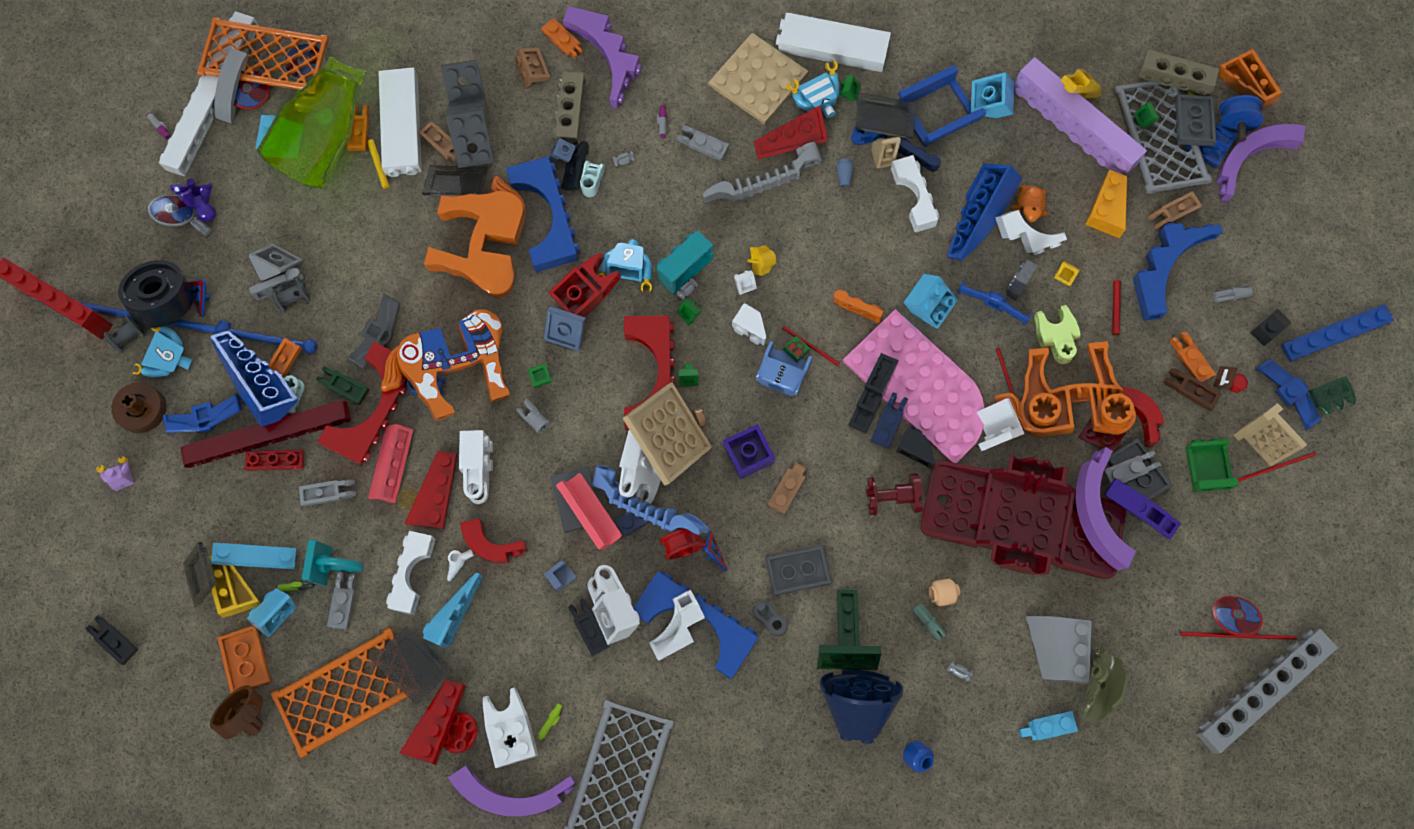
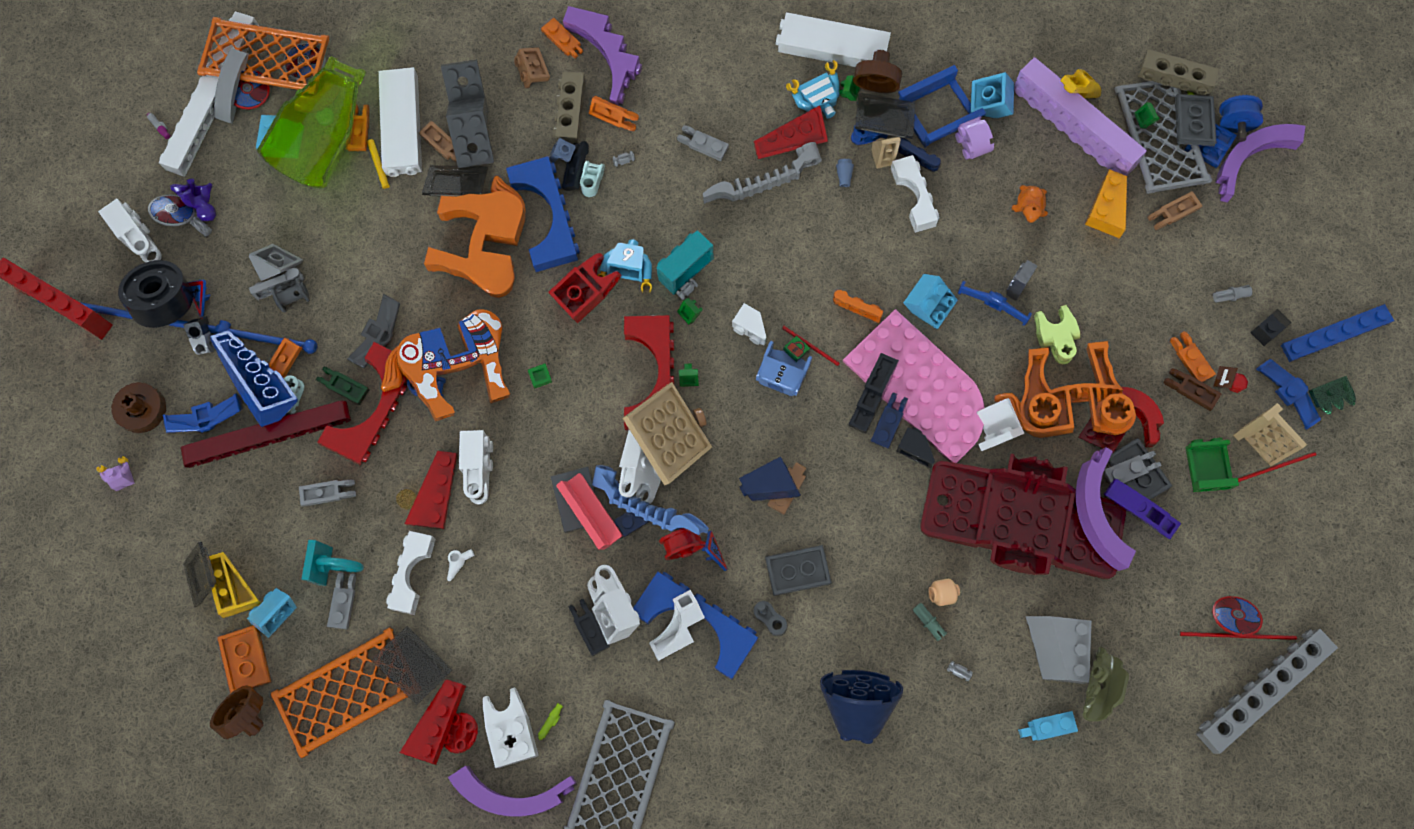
black hinge [85,615,139,665] -> none
dark grey hose [104,316,145,353] -> none
medium azure torso [133,326,192,378] -> none
medium azure plate [211,543,296,569] -> none
red tile [245,449,305,471] -> none
lime piece [275,581,314,592] -> none
coral panel [368,424,413,504] -> none
medium azure wedge [423,572,483,649] -> none
red arch [460,518,528,564] -> none
light grey hinge [516,398,551,434] -> none
sand blue tile [544,306,585,351] -> none
sand blue panel [544,560,576,592] -> none
piece [657,105,667,139] -> none
tan plate [708,33,808,125] -> none
dark purple brick [723,424,775,480] -> none
white tile [734,270,757,295] -> none
yellow piece [747,245,776,276] -> none
dark green piece [817,590,881,670] -> none
dark red piece [866,473,923,516] -> none
blue head [903,741,934,773] -> none
blue wedge [947,164,1022,260] -> none
white arch [995,210,1067,255] -> none
red axle [996,348,1015,395] -> none
yellow slope [1054,260,1080,286] -> none
red bar [1112,280,1121,335] -> none
blue arch [1133,223,1223,321] -> none
orange wedge [1218,49,1282,109] -> none
none -> white brick [98,199,162,262]
none -> leg [183,316,215,355]
none -> orange hinge [589,96,639,131]
none -> dark blue slope [739,456,801,501]
none -> reddish brown piece [853,50,902,93]
none -> lavender brick [955,116,994,160]

